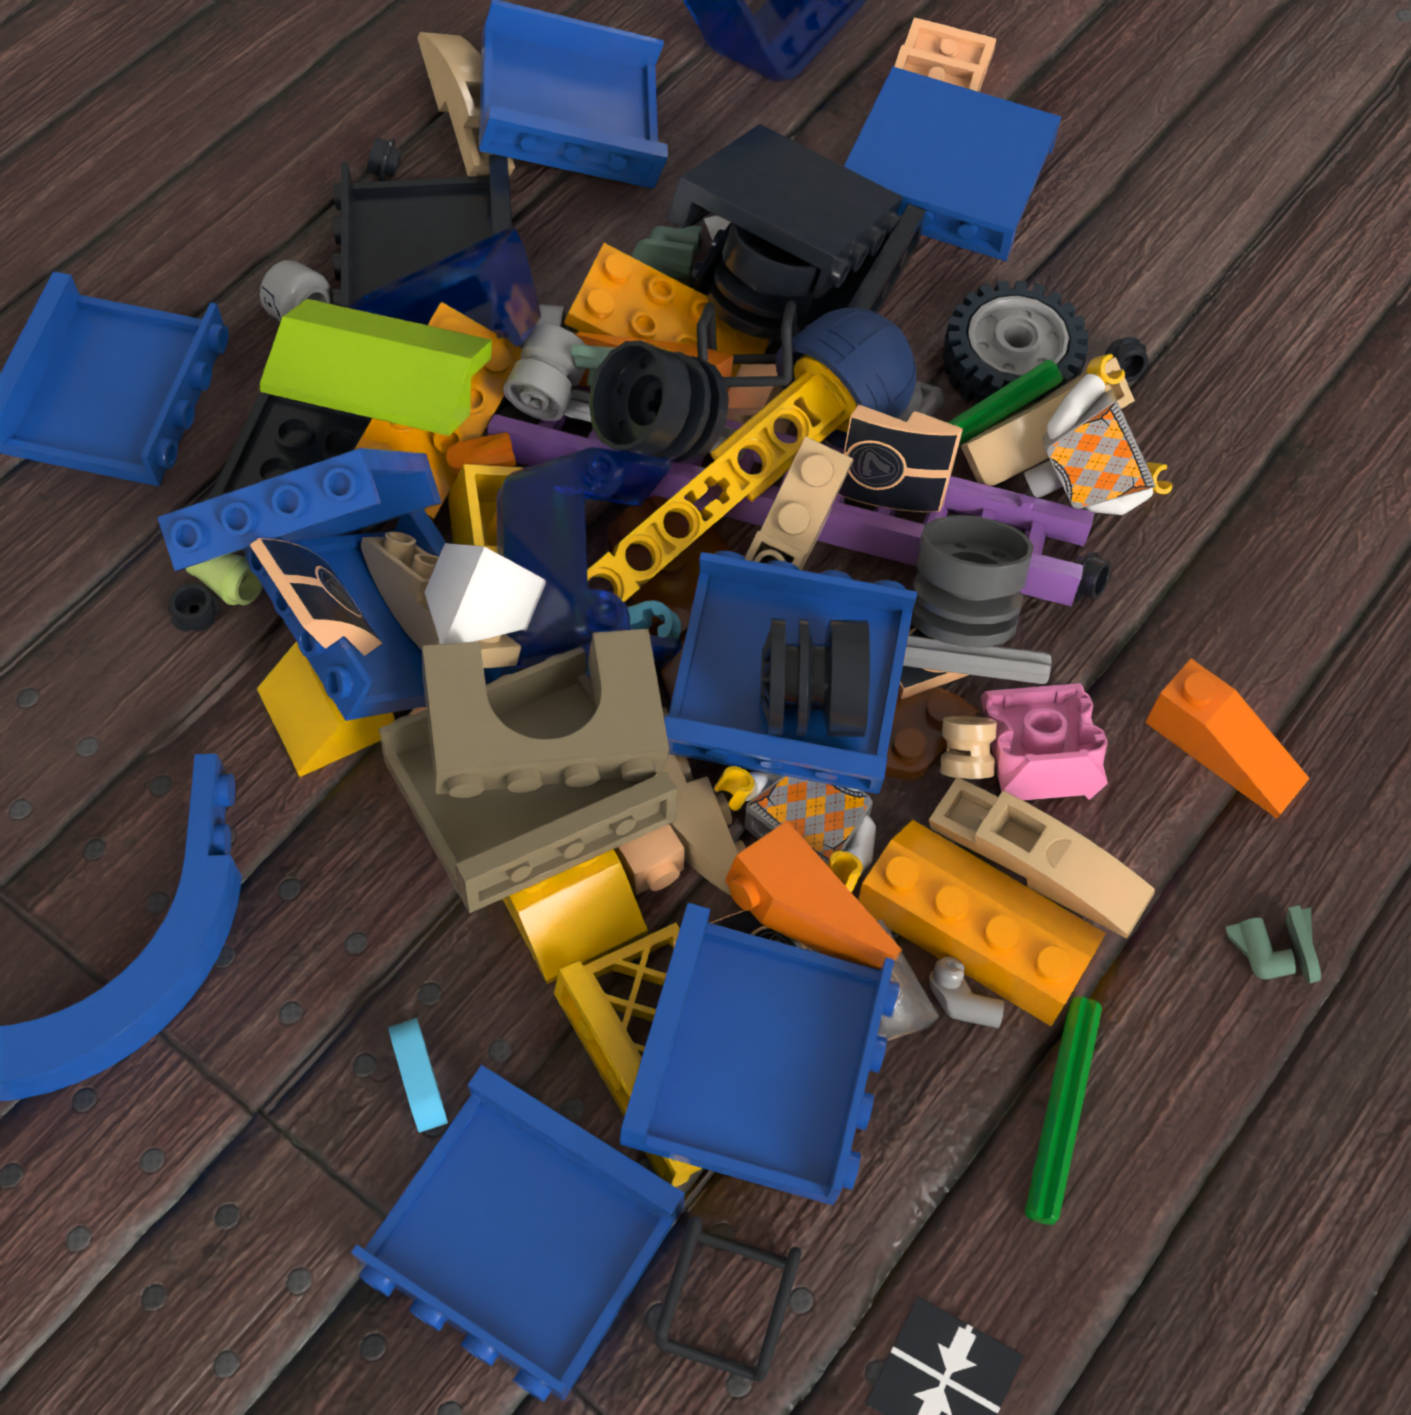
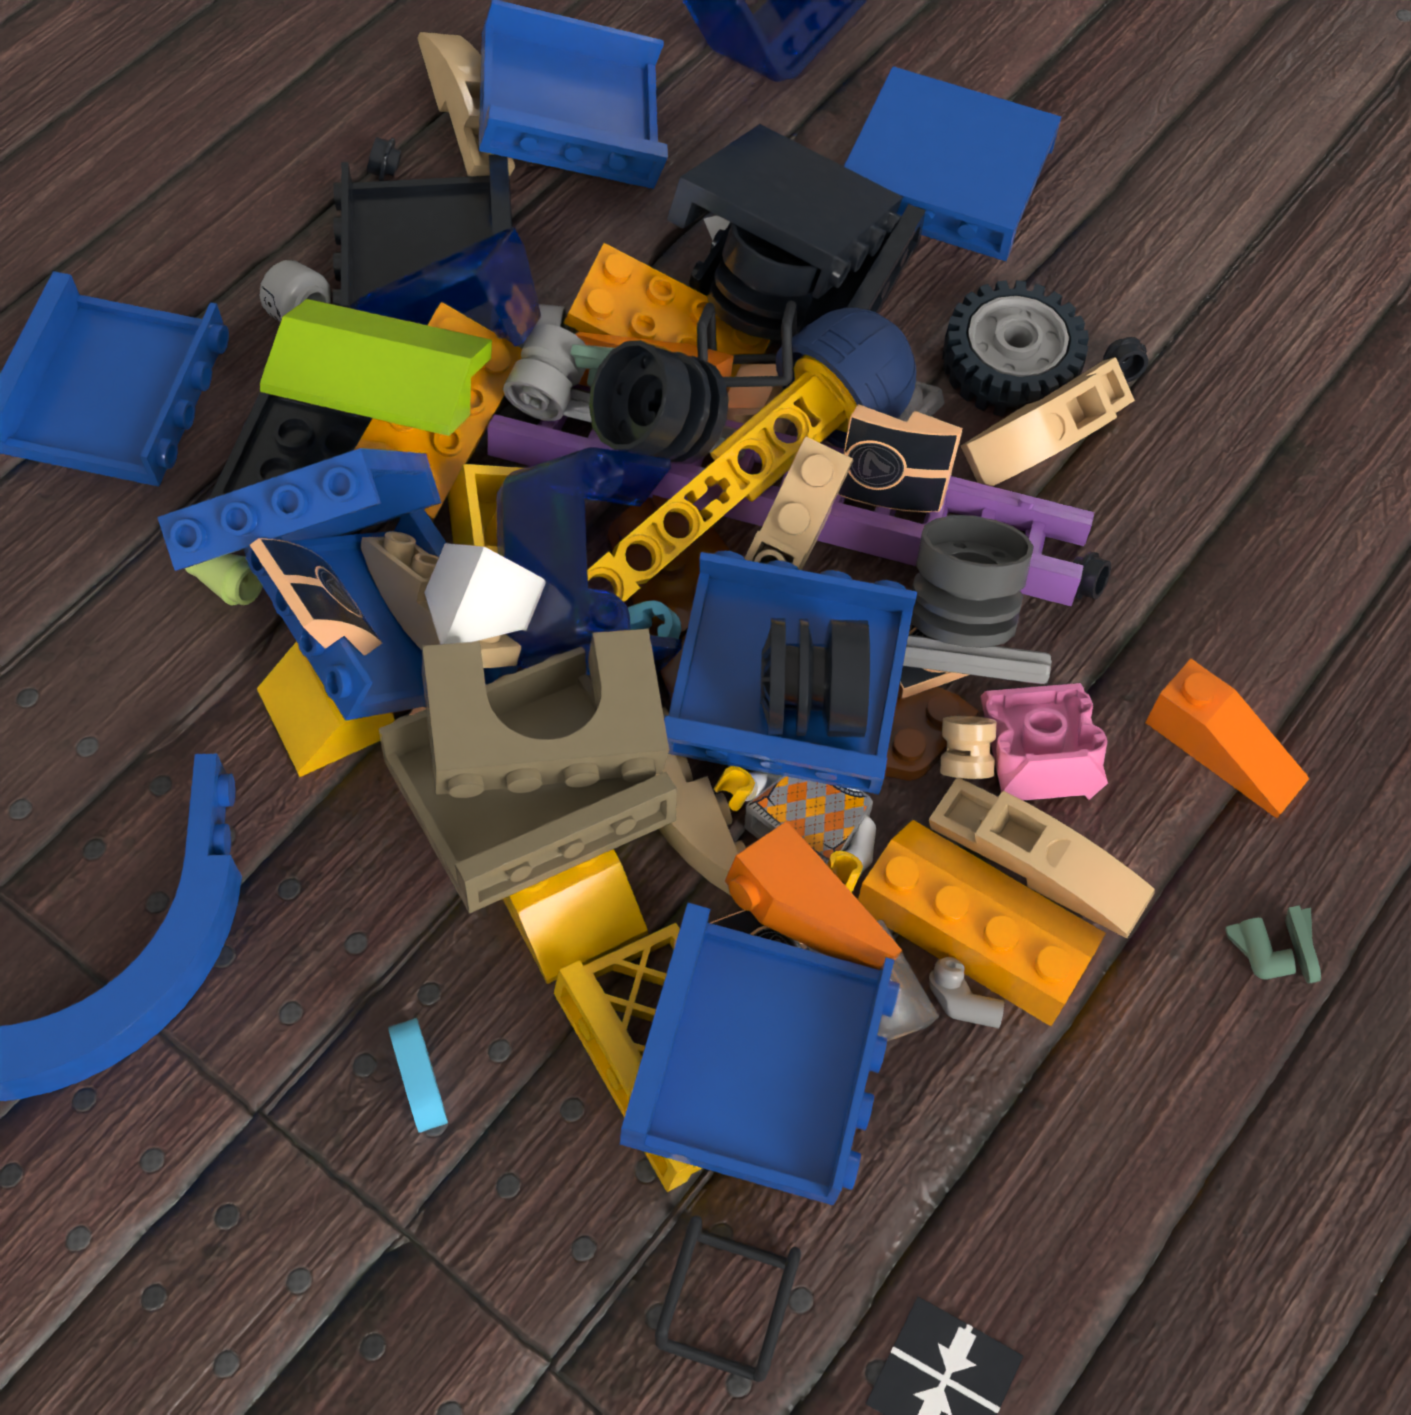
black plate [168,583,221,632] -> none
blue panel [351,1065,685,1402] -> none
orange piece [446,432,516,475] -> none
light nougat brick [614,824,684,895] -> none
sand green piece [632,226,702,279] -> none
light nougat slope [894,17,996,92] -> none
green axle [947,359,1063,447] -> none
torso [1024,354,1172,515] -> none
green axle [1025,996,1102,1225] -> none

